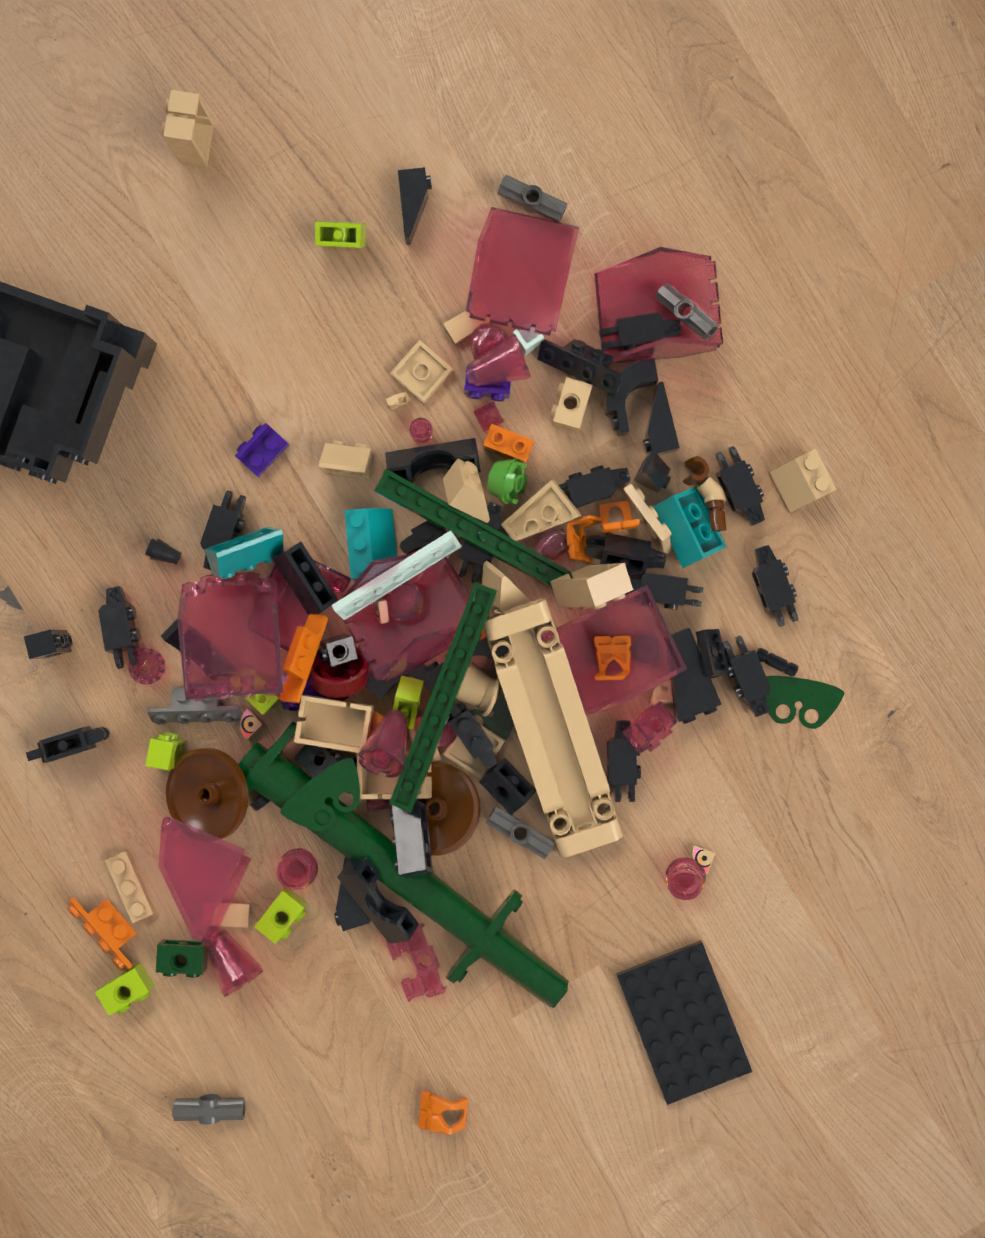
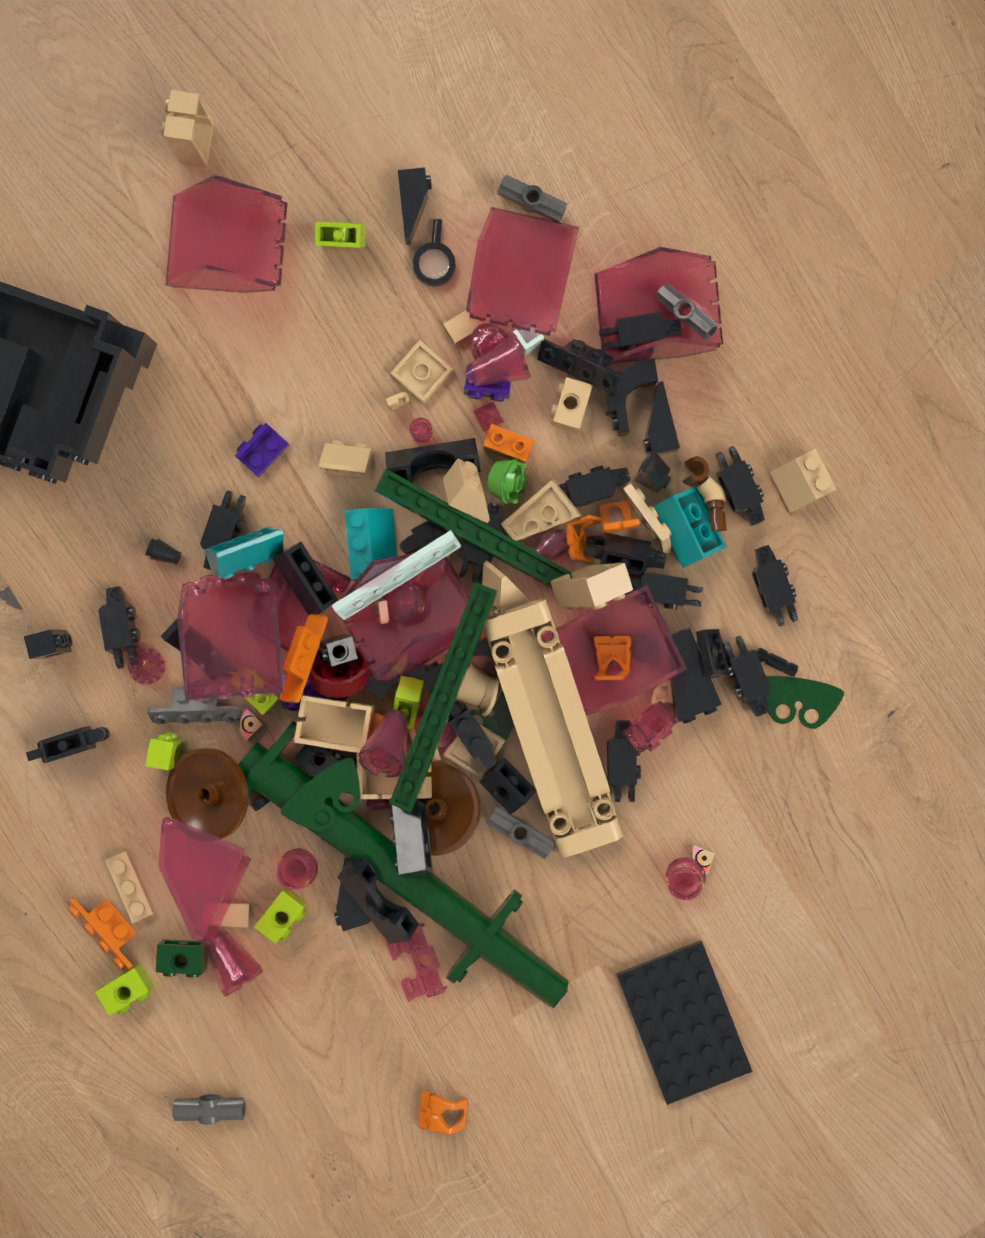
none -> clear pink windscreen [166,175,288,293]
none -> piece [413,219,456,287]

